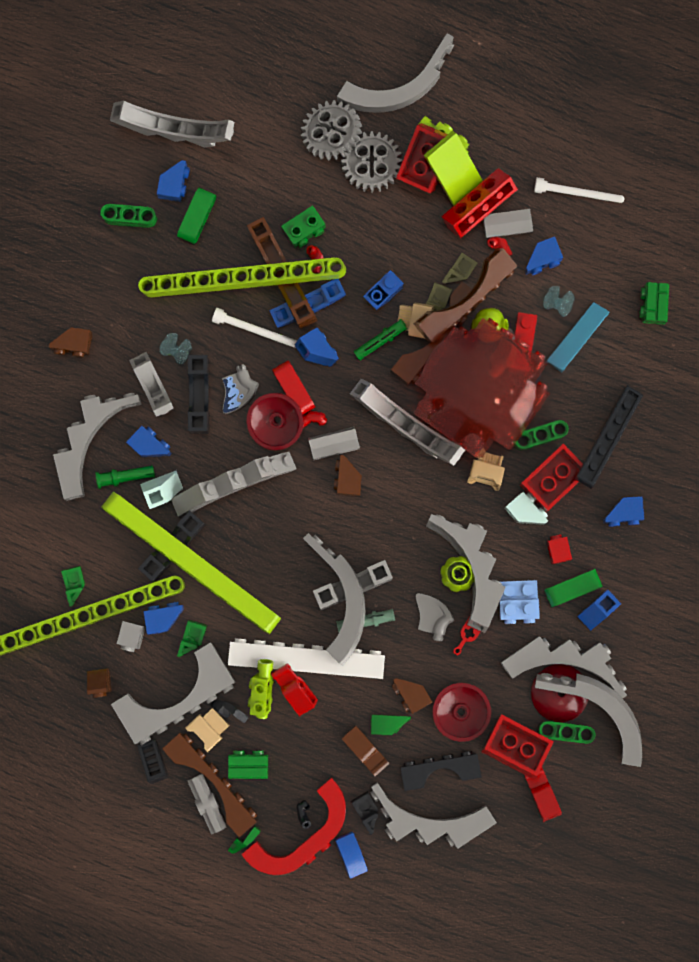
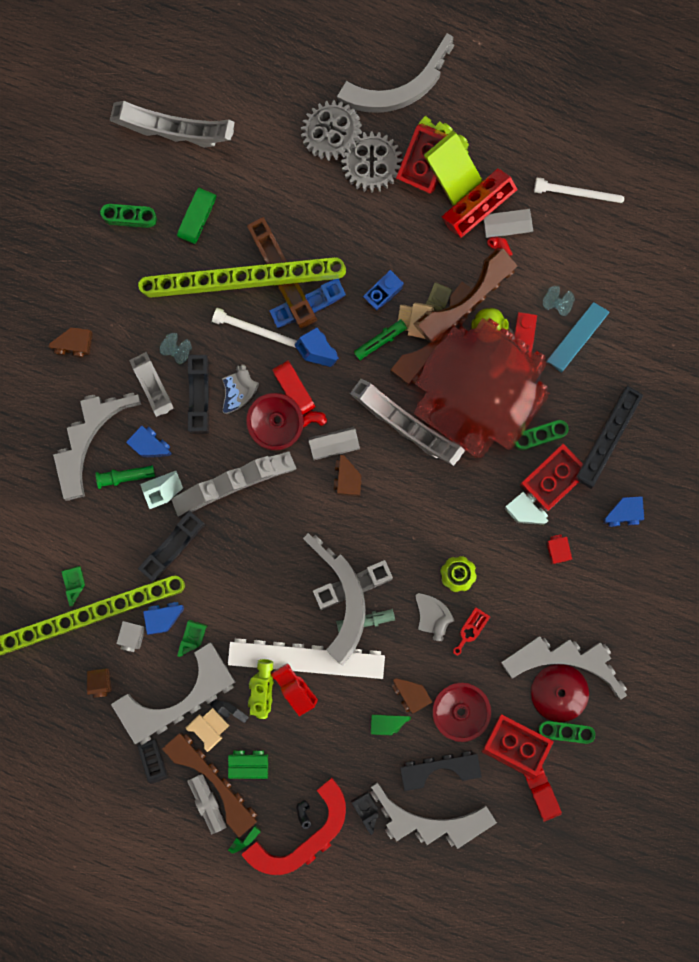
lime beam [101,492,281,635] -> none
blue slope [157,160,190,202] -> none
green brick [281,205,326,249] -> none
red arm [306,245,324,274] -> none
blue slope [335,832,368,879] -> none
reddish brown piece [341,726,390,776] -> none
light grey arch [426,514,505,633] -> none
olive slope [442,253,478,283] -> none
tan piece [467,450,505,491] -> none
light blue plate [499,580,540,624] -> none
blue slope [525,237,563,275] -> none
light grey arch [535,673,642,767] -> none
green beam [544,569,603,608] -> none
blue slope [577,590,621,631] -> none
green brick [639,282,669,325] -> none

